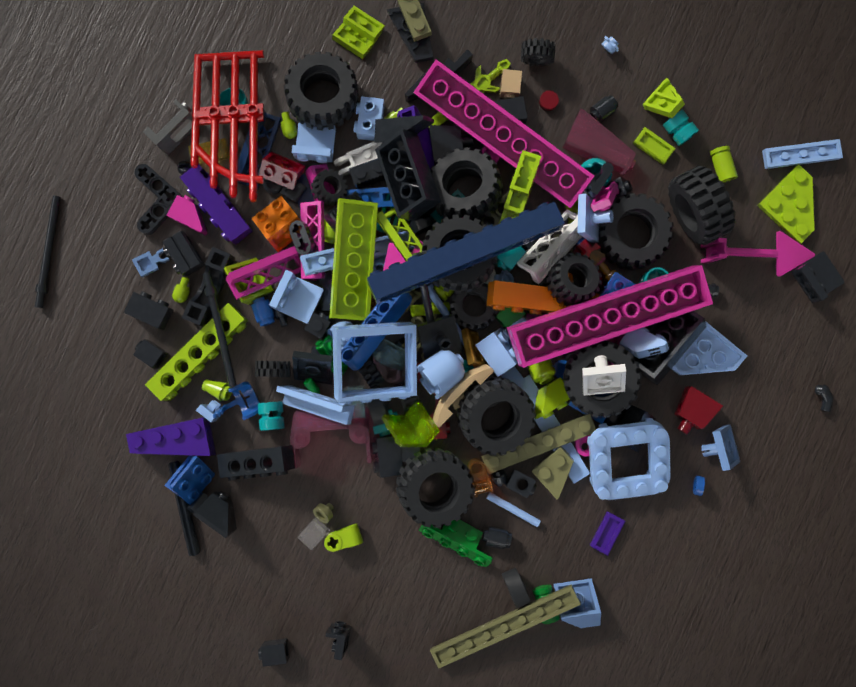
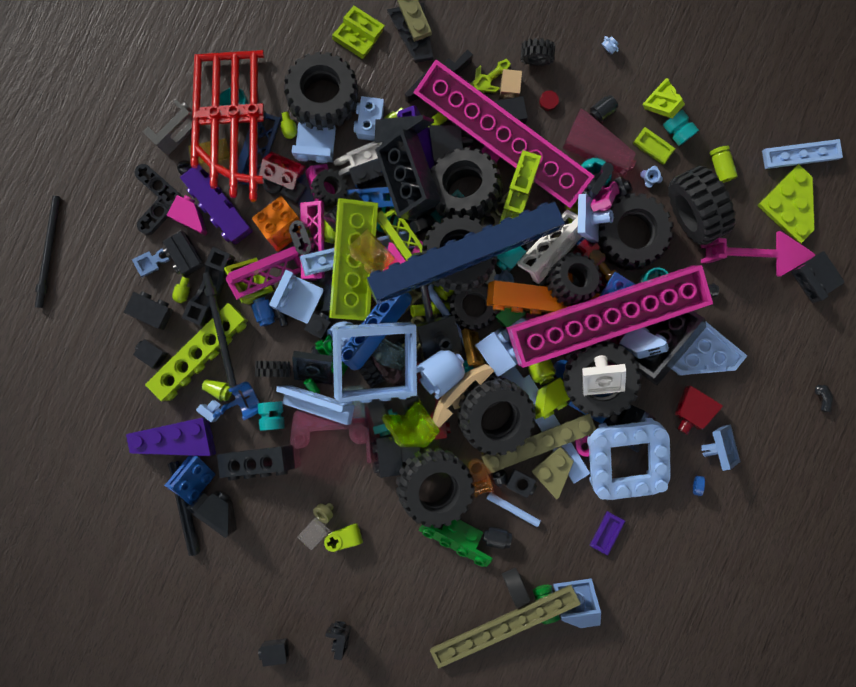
none -> clear yellow bracket [349,229,395,274]
none -> light blue plate [640,166,663,188]

